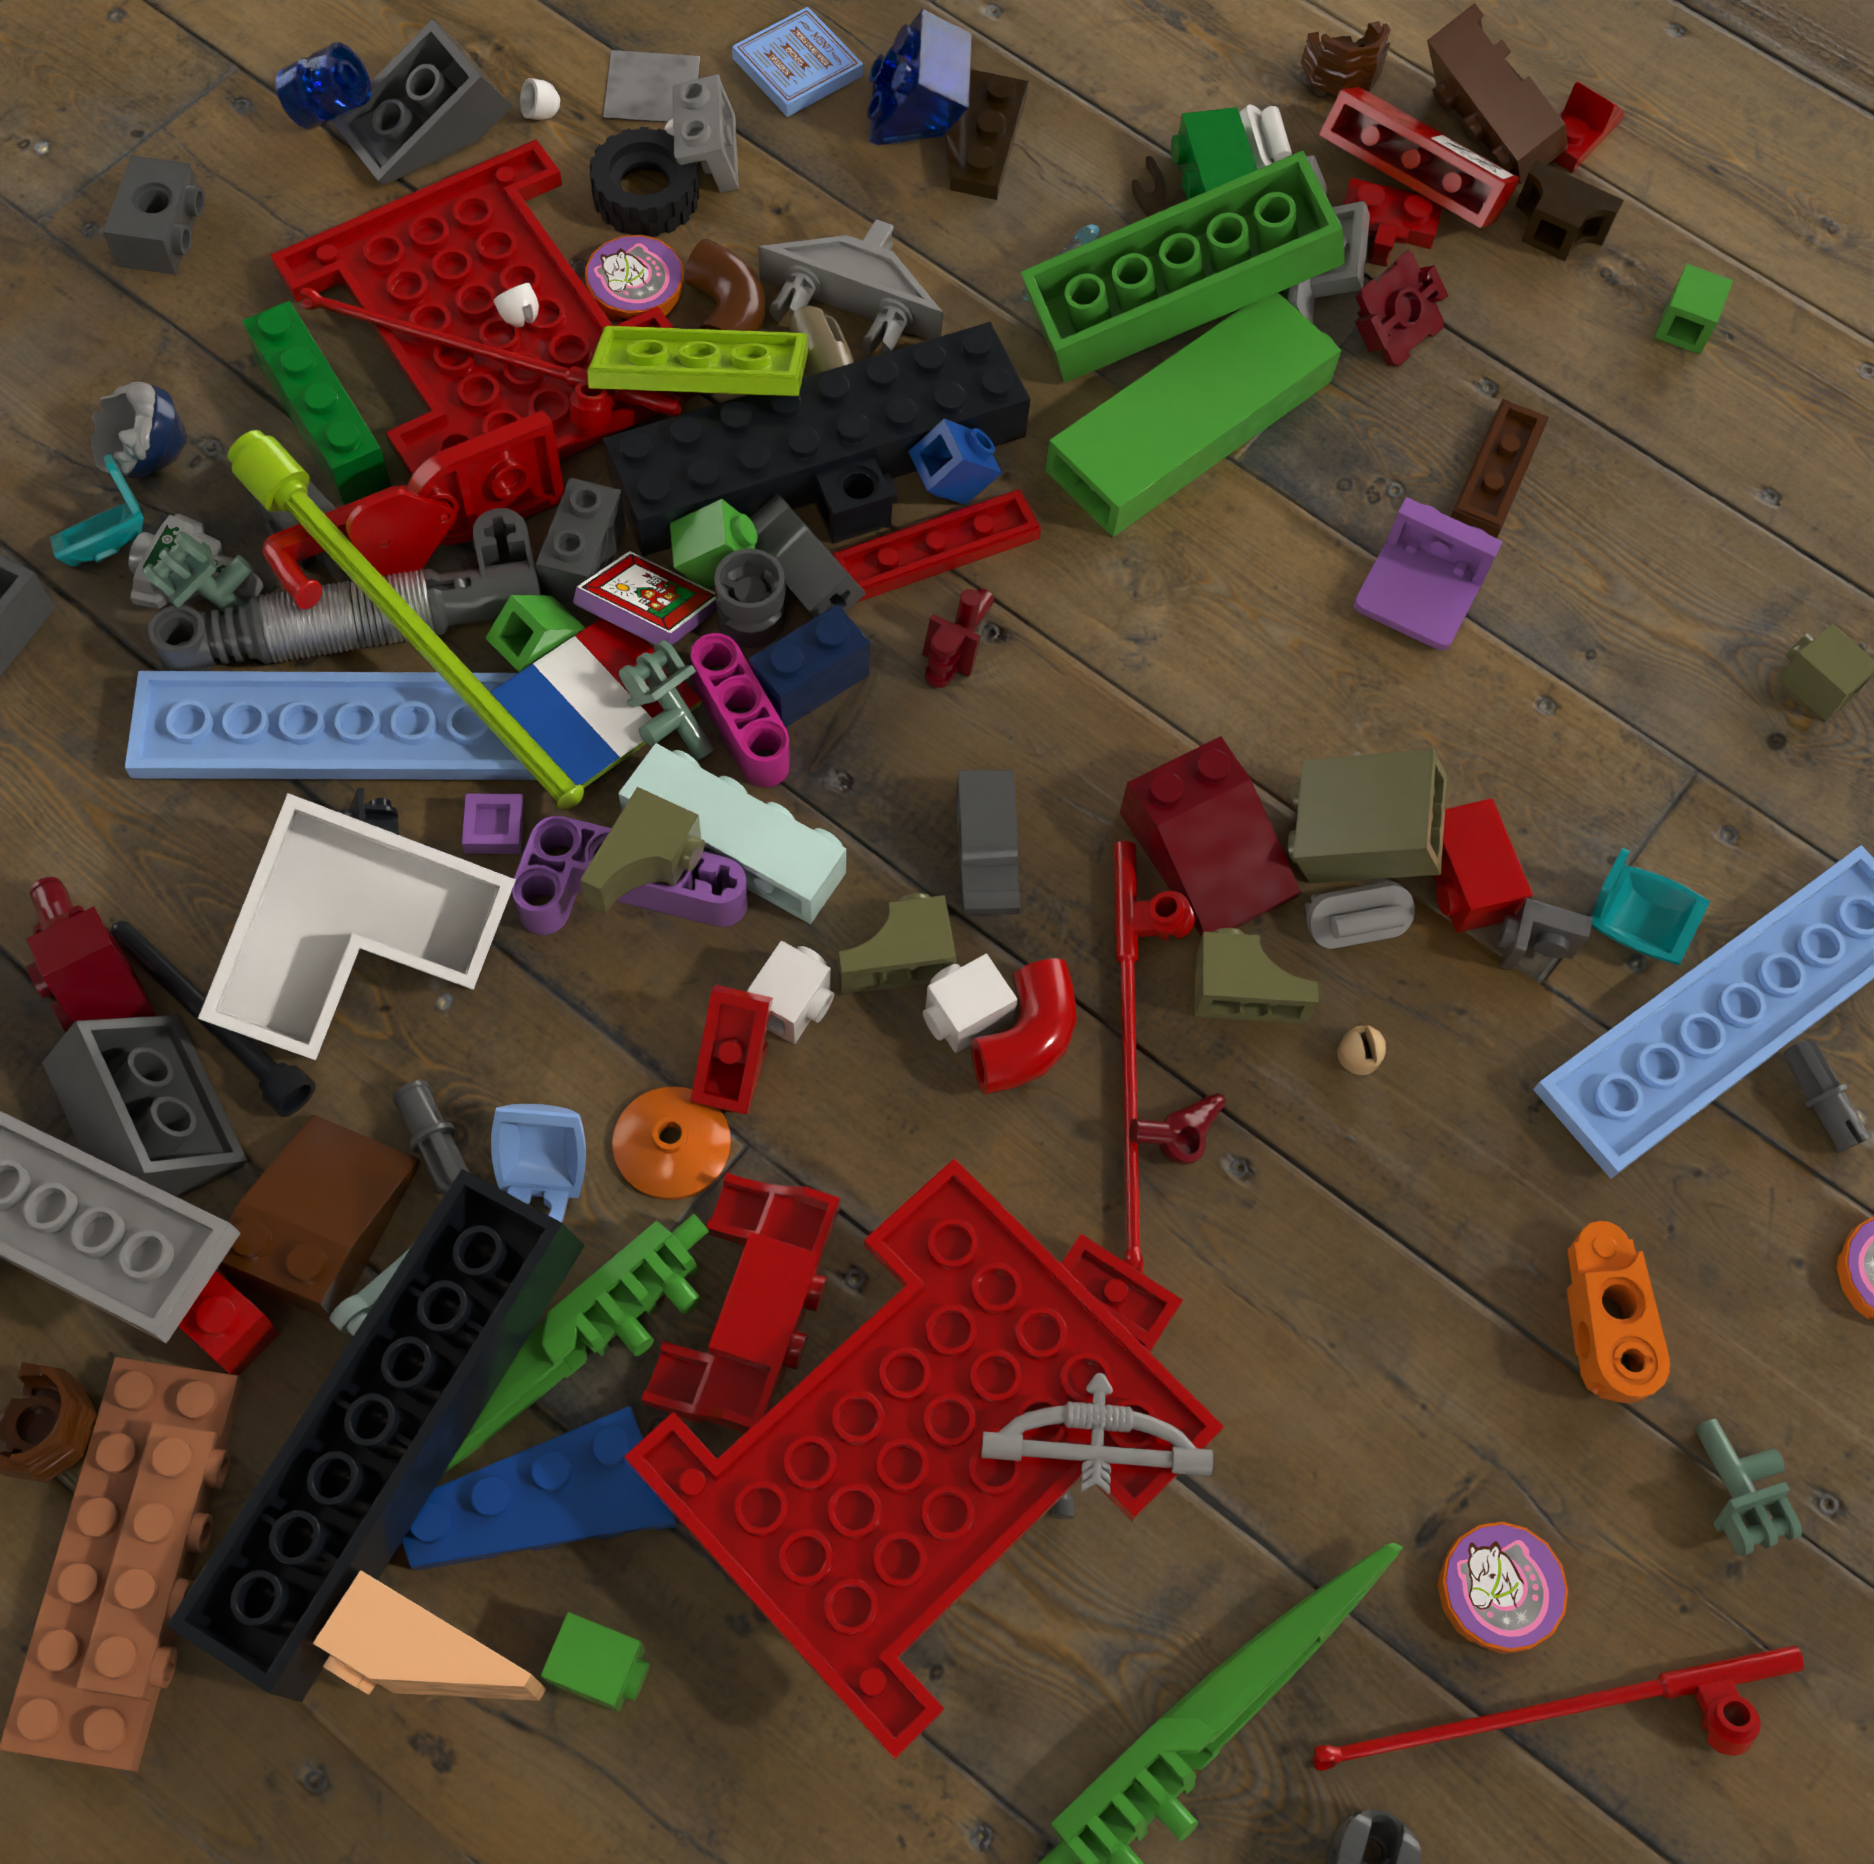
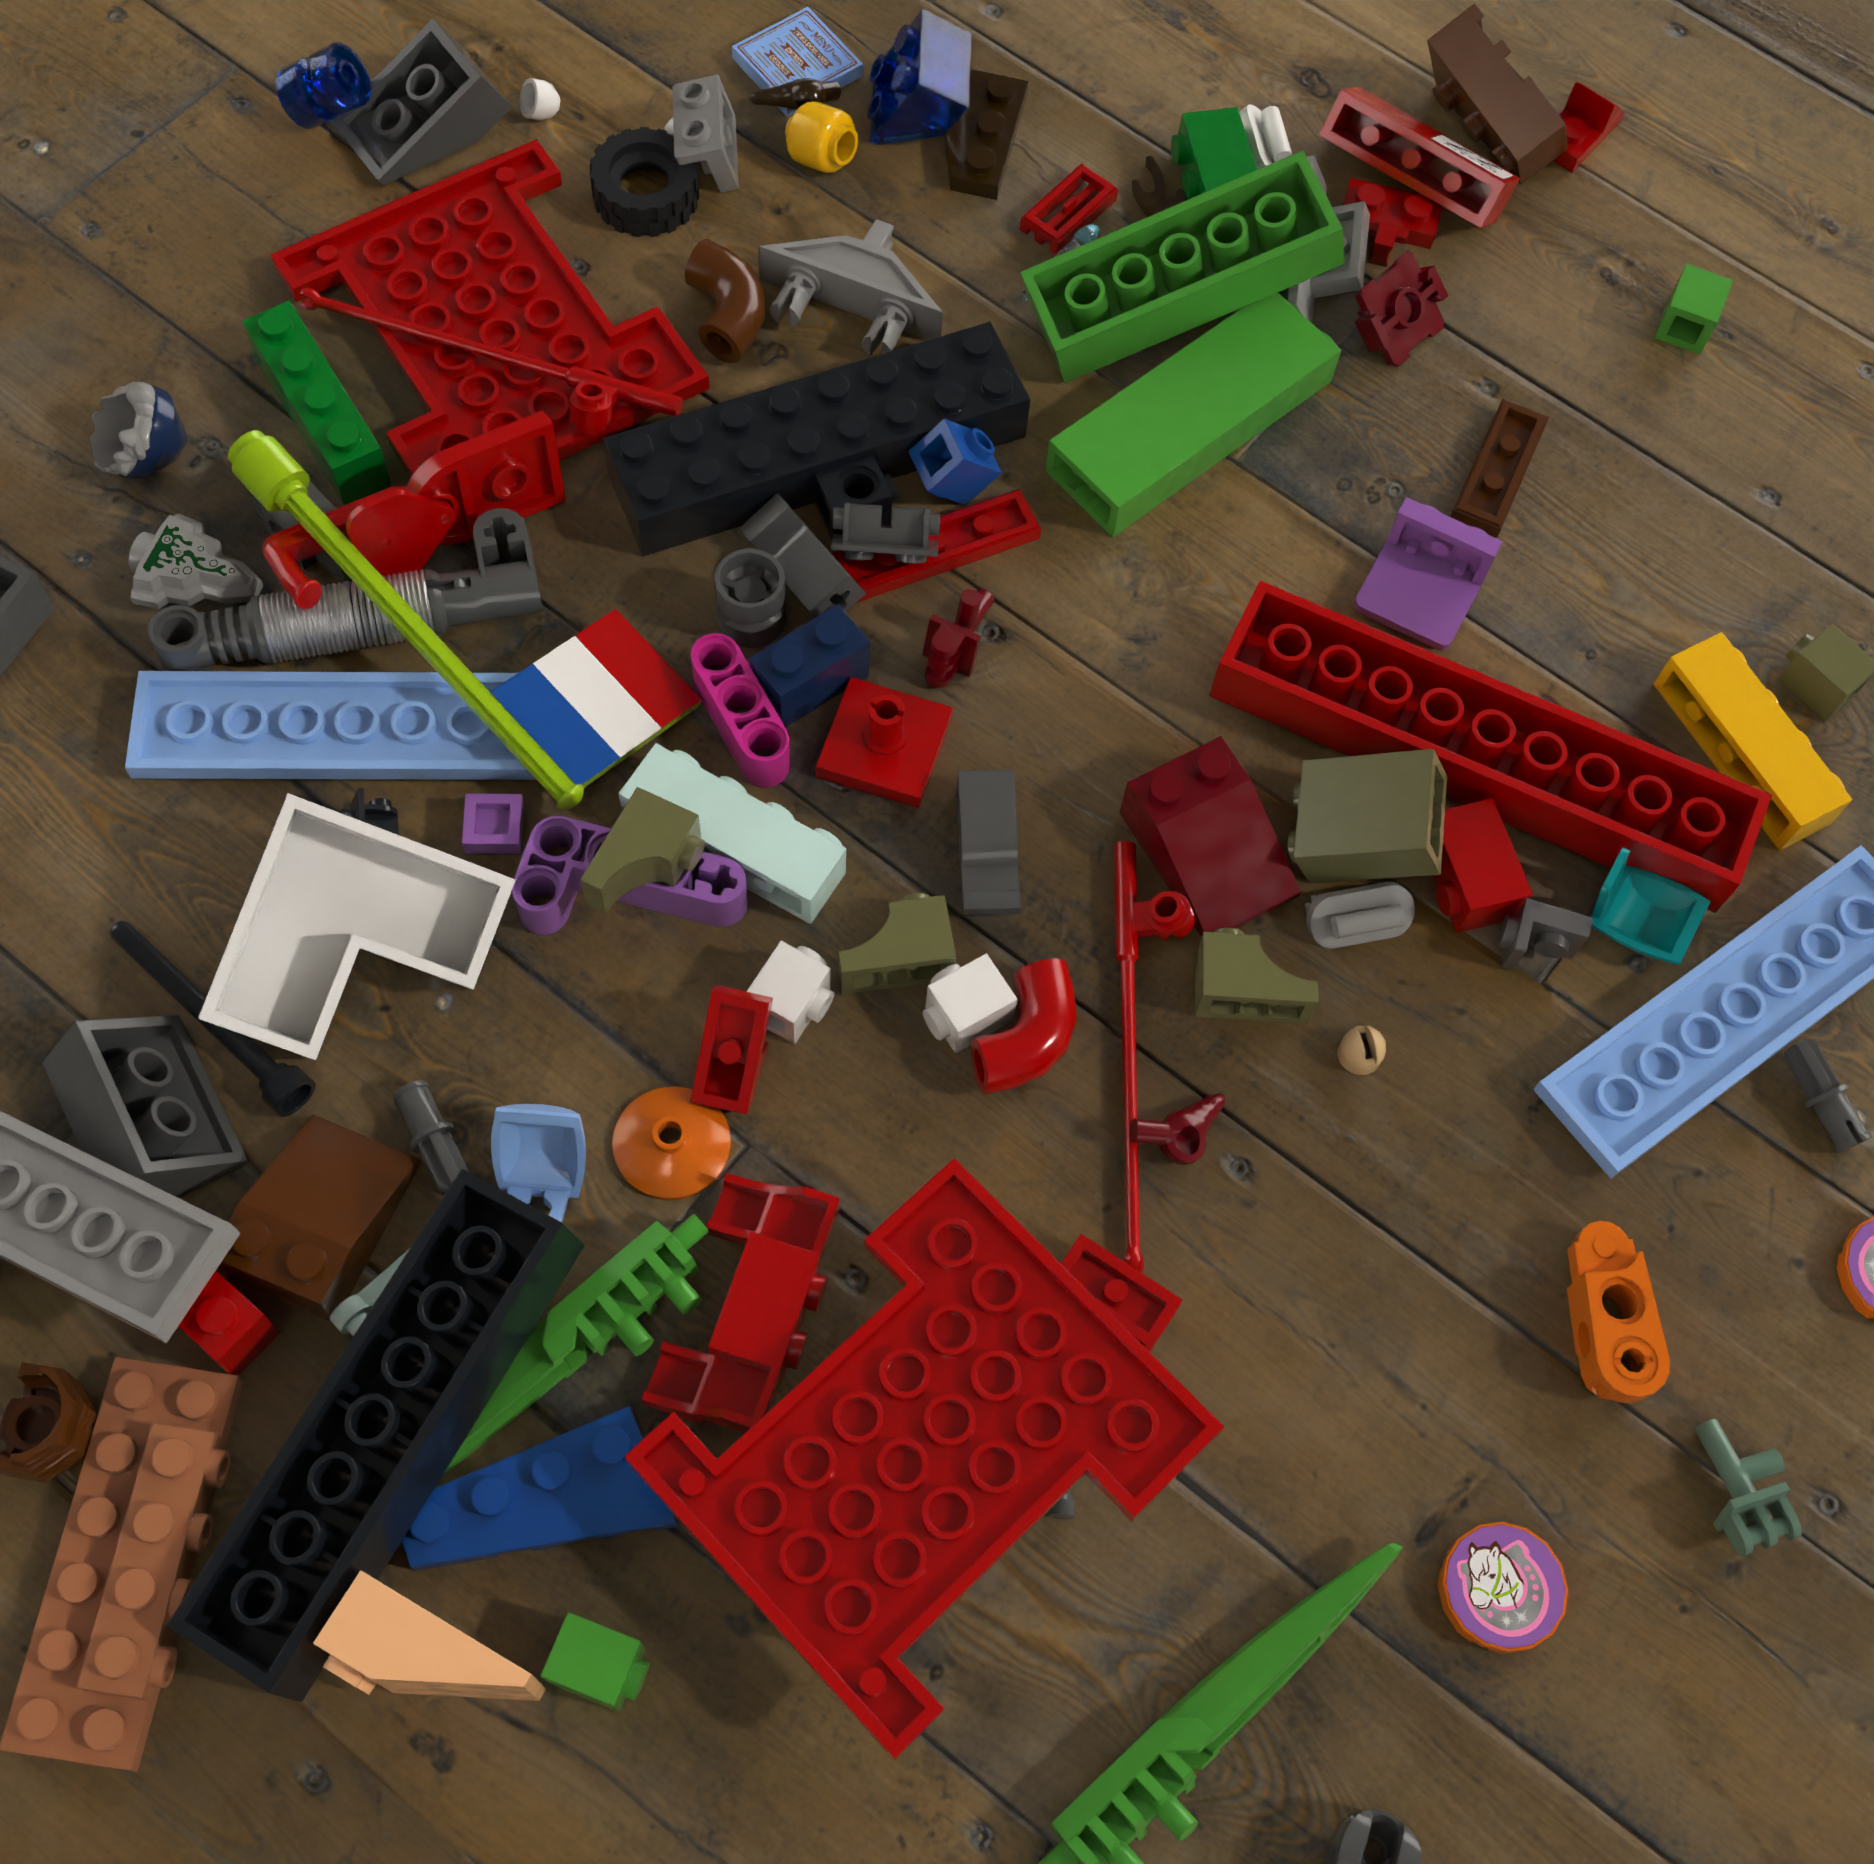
dark red brick [26,877,156,1032] -> none
teal piece [50,453,144,567] -> none
dark grey brick [103,155,205,275] -> none
sand green arm [143,531,254,614] -> none
bright green brick [485,595,585,672] -> none
white hinge [493,283,539,327] -> none
dark grey brick [536,478,626,609] -> none
tile [573,551,717,645] -> none
tile [585,235,684,322] -> none
lime tile [587,326,808,396] -> none
flat silver sticker [603,50,700,122] -> none
sand green arm [619,640,714,760] -> none
bright green brick [670,499,757,589] -> none
dark tan arm [789,306,855,377] -> none
light grey piece [981,1373,1213,1495] -> none
reddish brown hair [1300,21,1391,101] -> none
red piece [1312,1645,1804,1771] -> none
dark brown brick [1515,160,1624,261] -> none
none -> dark brown animal [749,78,841,109]
none -> yellow head [785,102,858,173]
none -> red tile [816,677,953,808]
none -> dark grey hinge [831,503,940,563]
none -> red tile [1019,163,1118,255]
none -> red brick [1209,580,1772,913]
none -> yellow brick [1653,632,1853,851]

